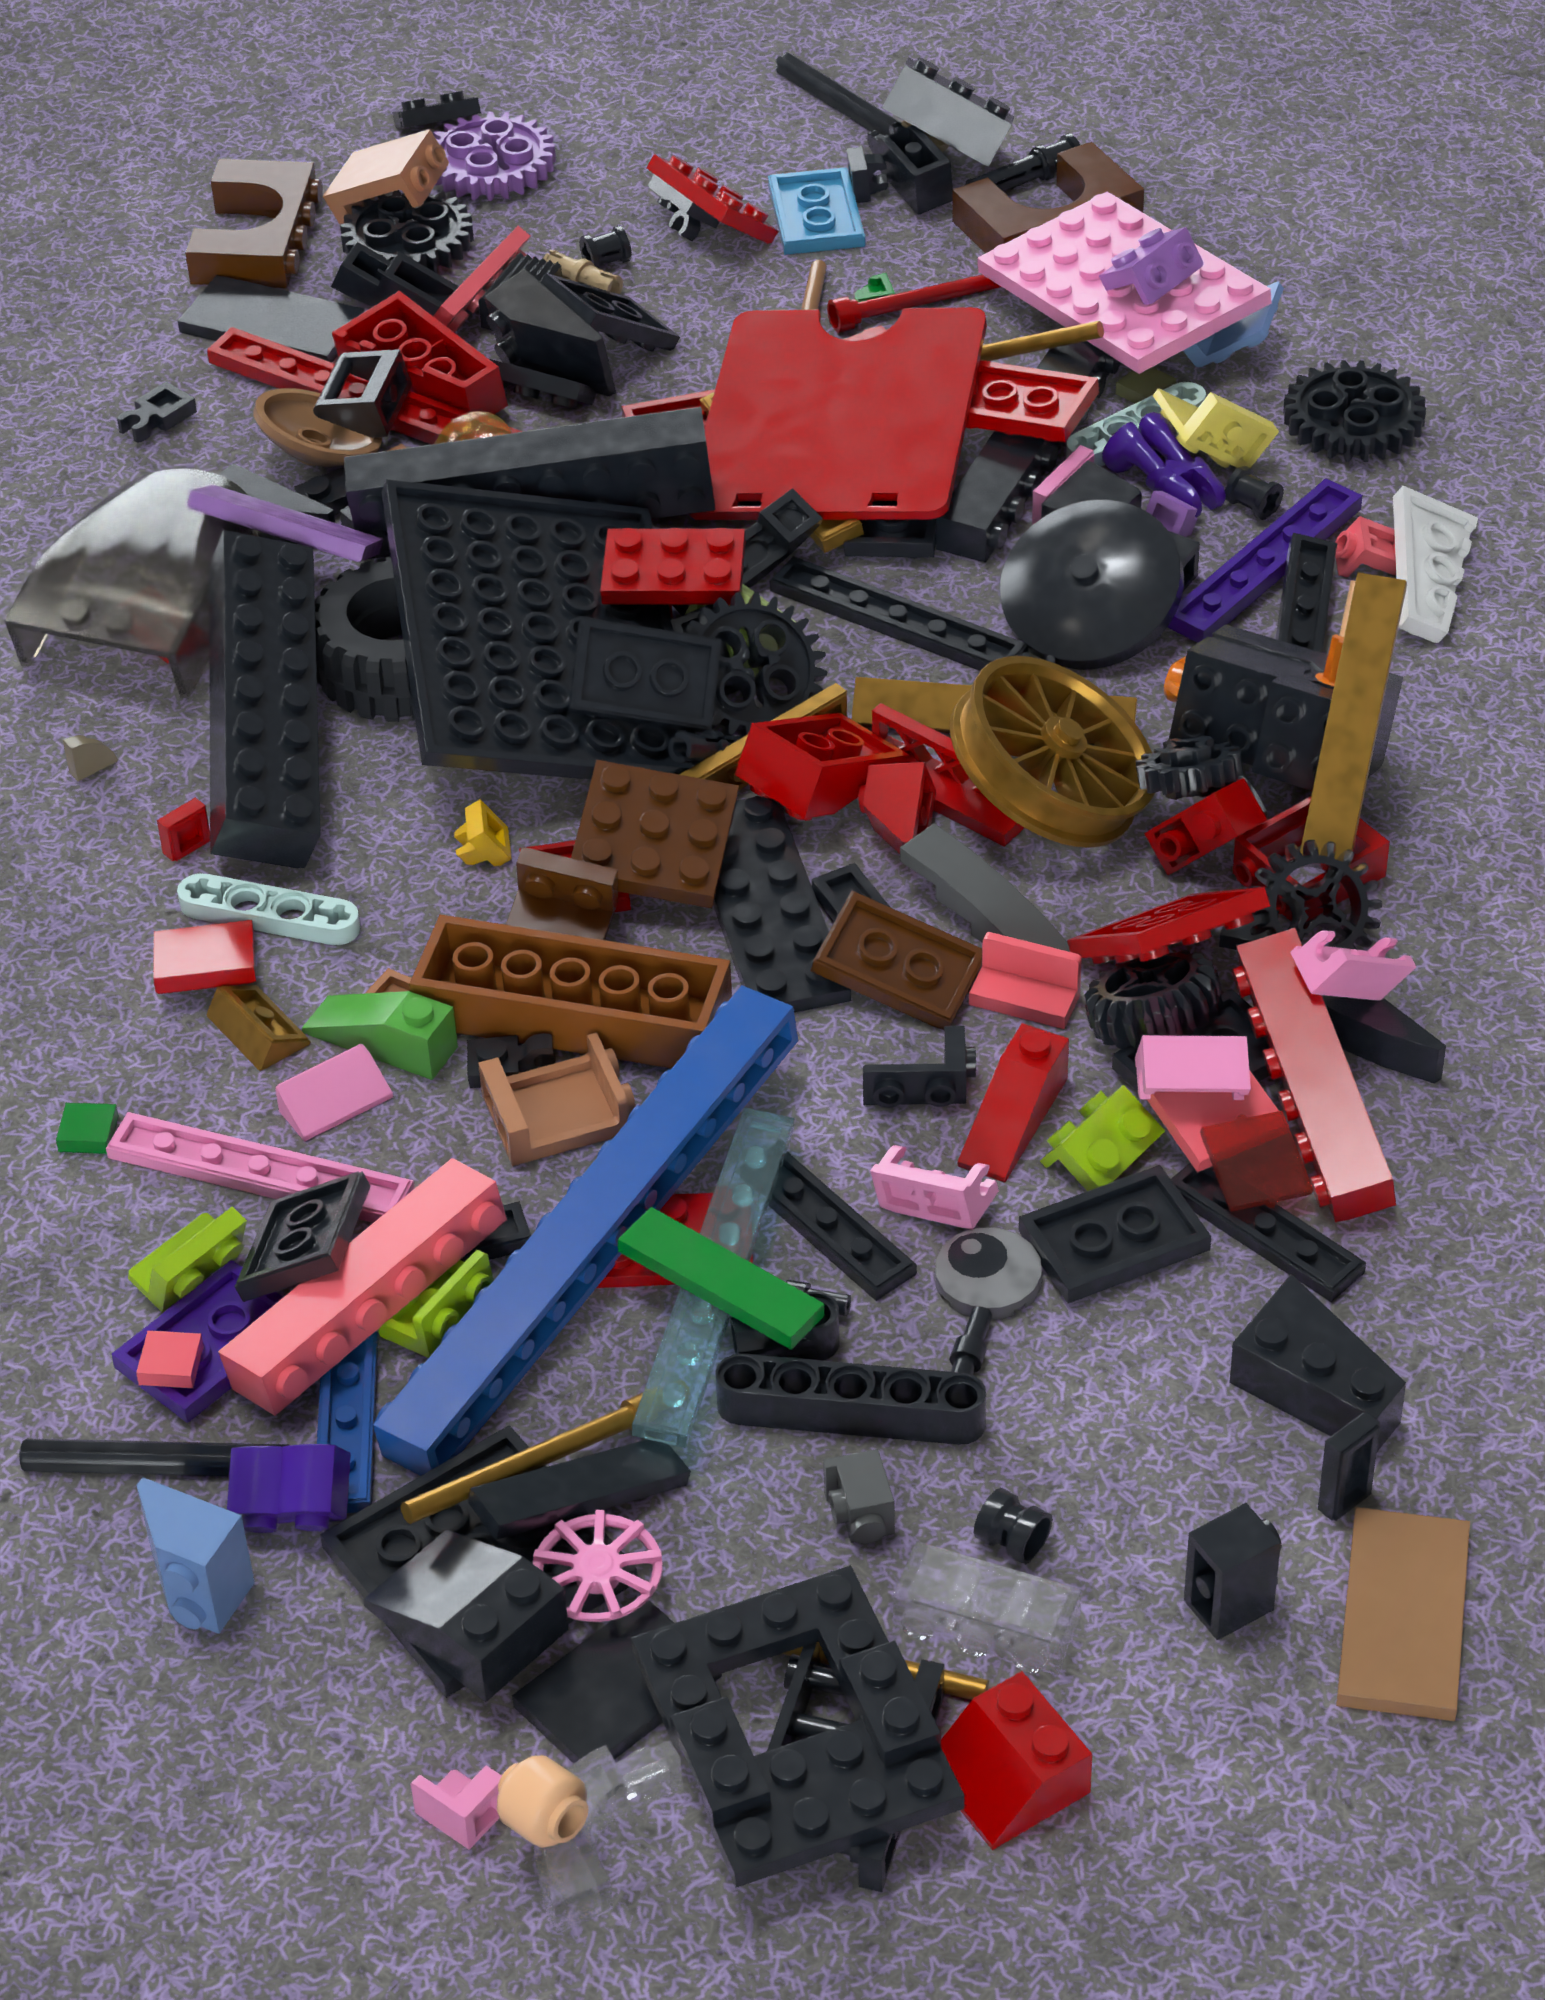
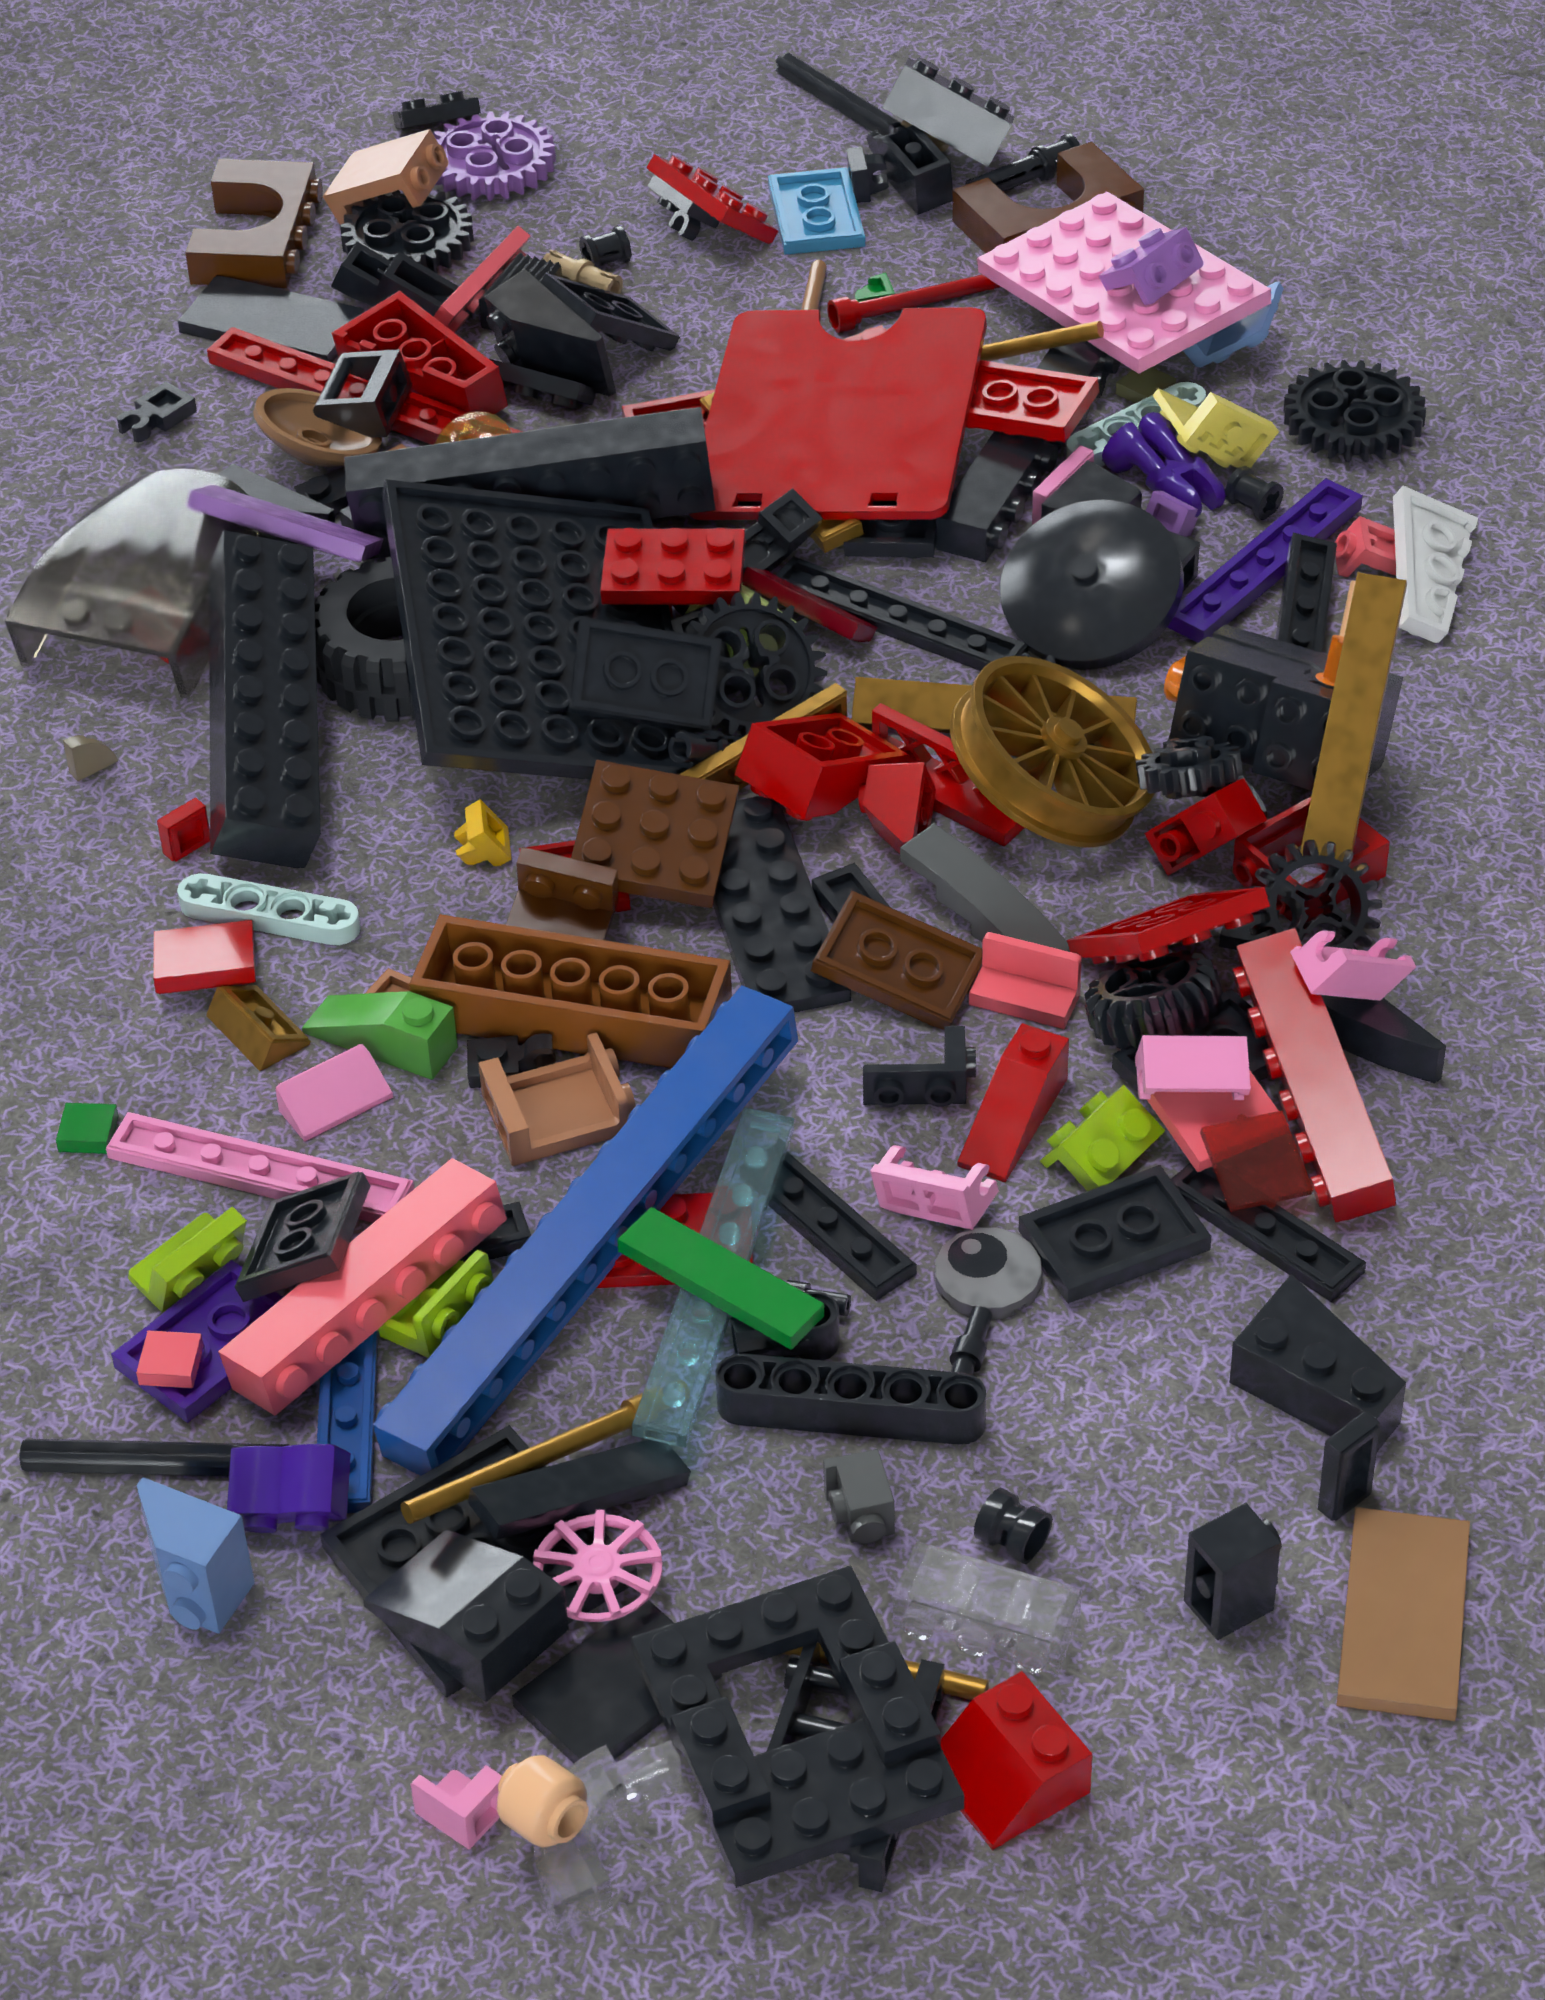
none -> dark red tile [742,567,877,643]

